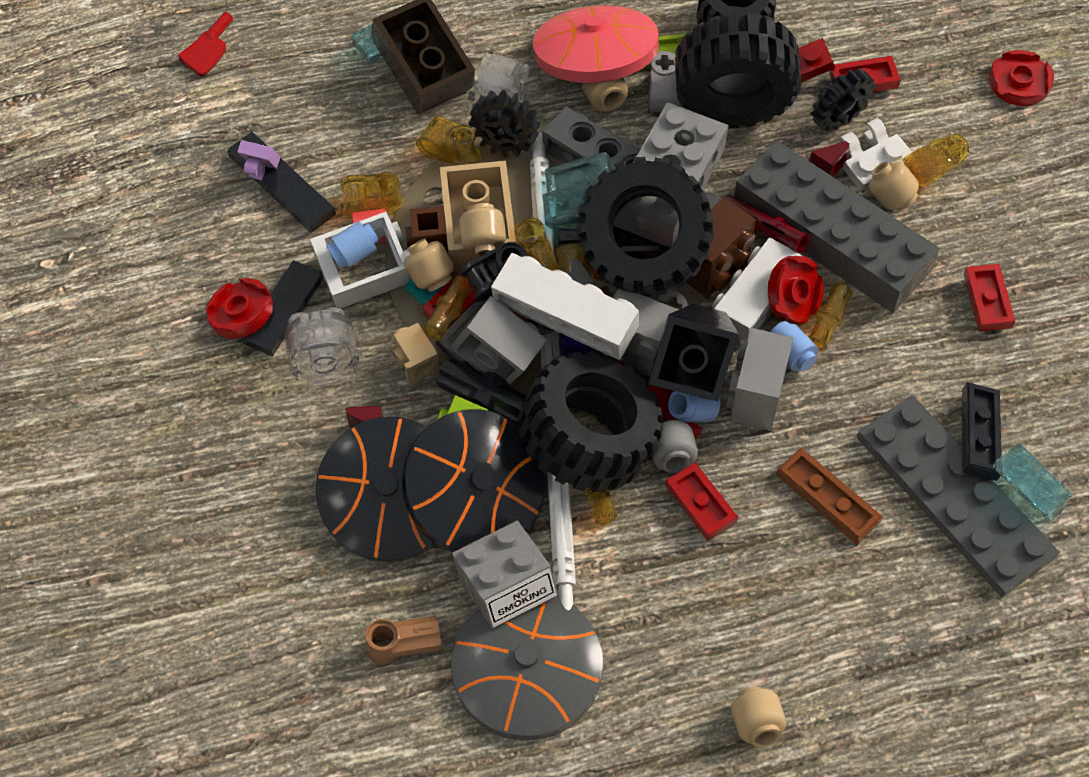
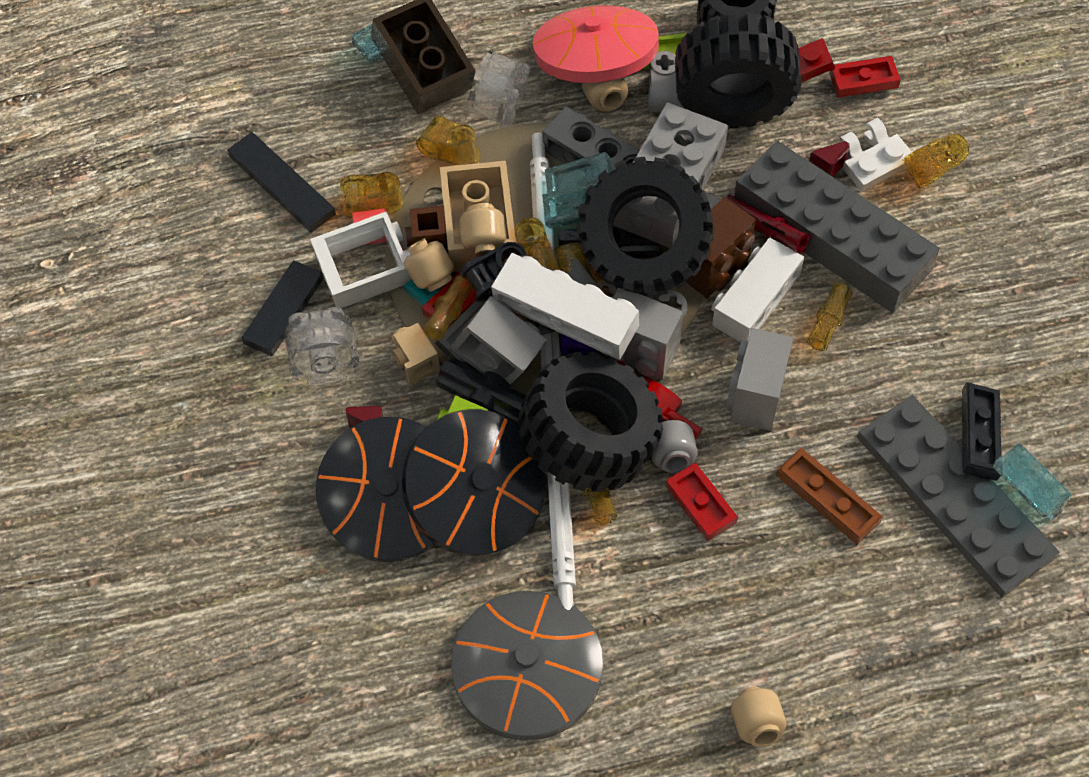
red piece [178,12,233,76] -> none
red tile [206,278,273,339] -> none
lavender tile [238,140,281,180] -> none
light blue brick [326,221,379,269] -> none
medium nougat piece [365,616,442,665] -> none
light grey brick [452,520,559,629] -> none
black gear [468,90,540,157] -> none
black slope [648,304,739,402] -> none
light blue brick [668,391,720,423] -> none
red tile [768,256,824,324] -> none
light blue brick [770,321,818,372] -> none
black gear [810,68,876,132] -> none
tan head [869,161,919,211] -> none
red plate [963,264,1016,332] -> none
red tile [988,50,1054,106] -> none

